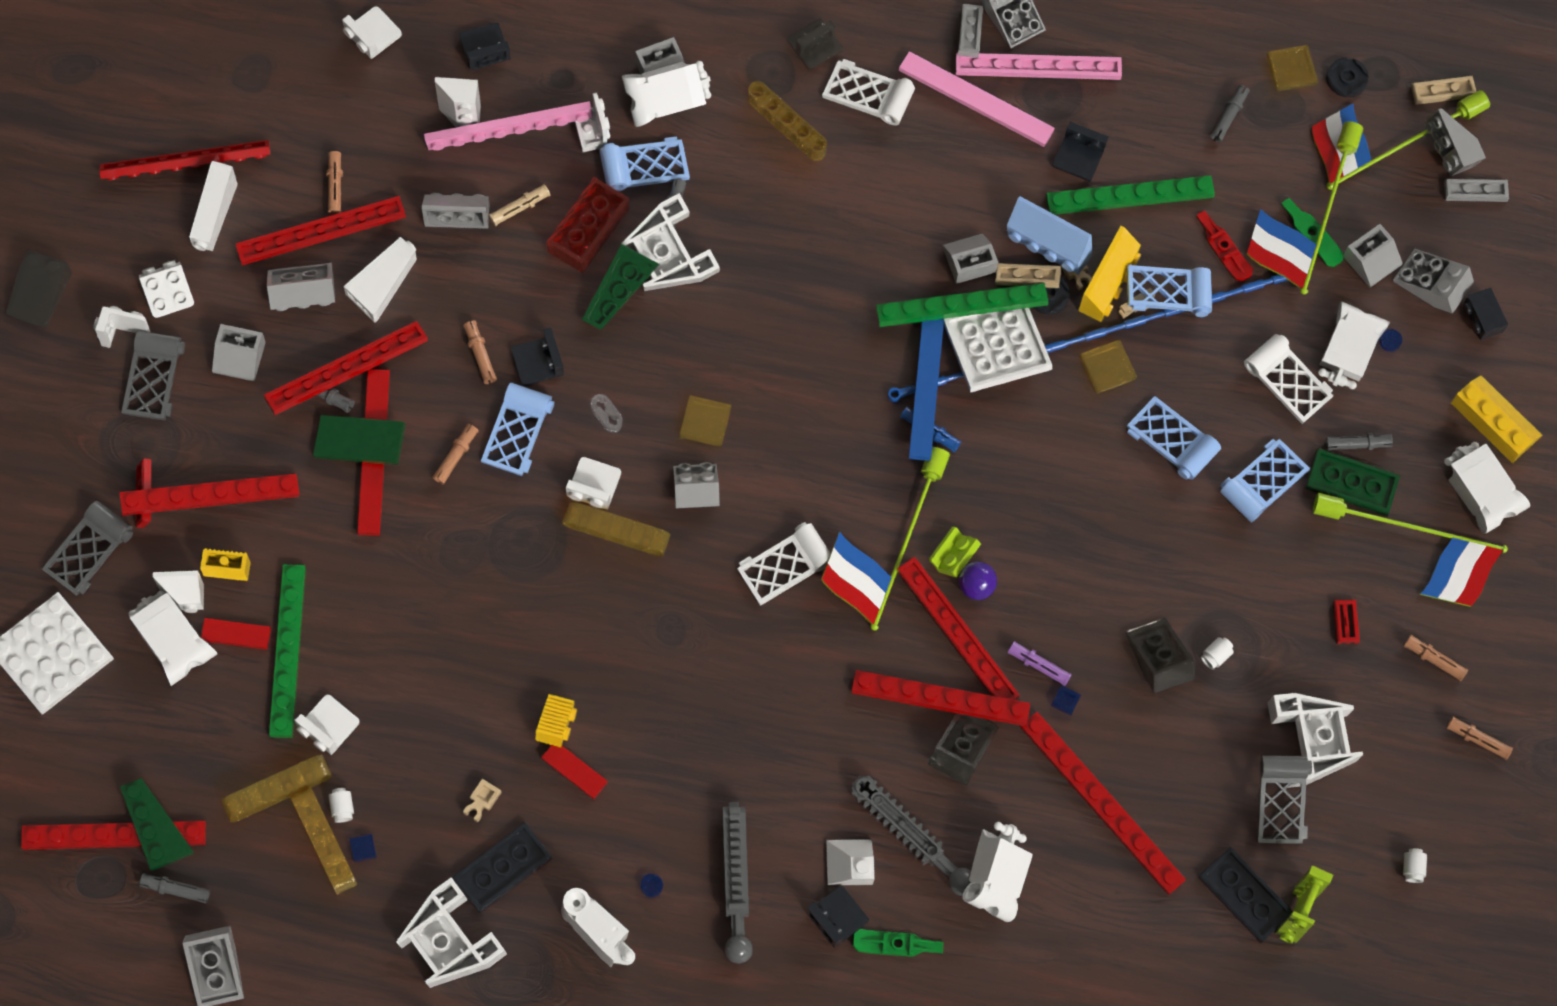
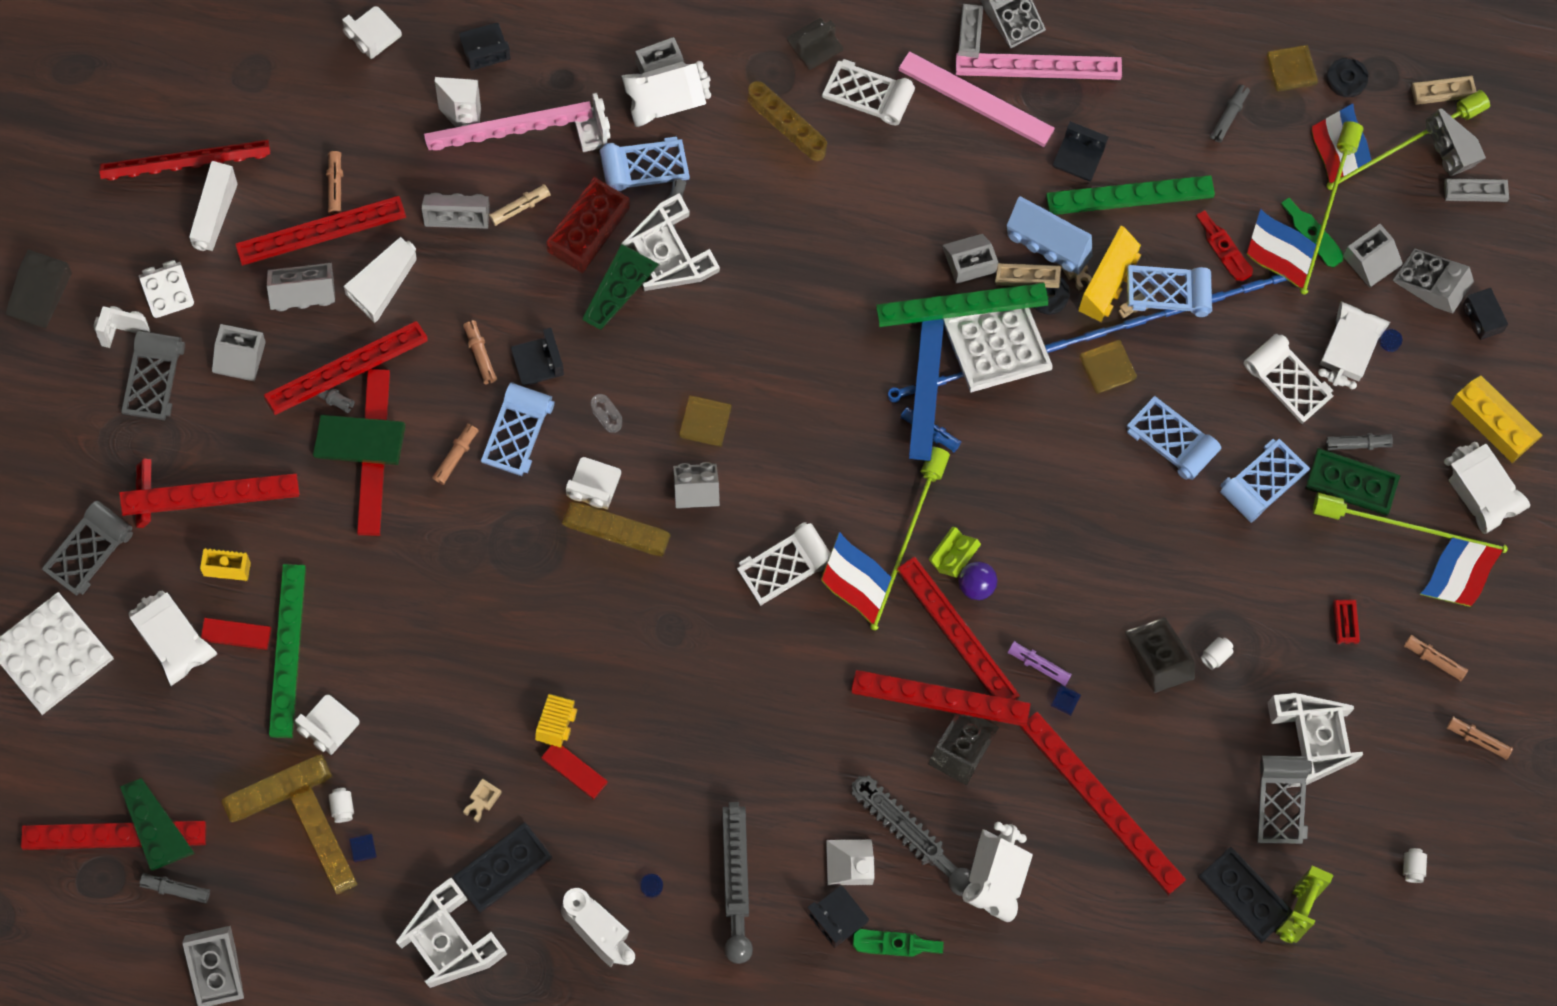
white slope [153,571,204,613] -> none

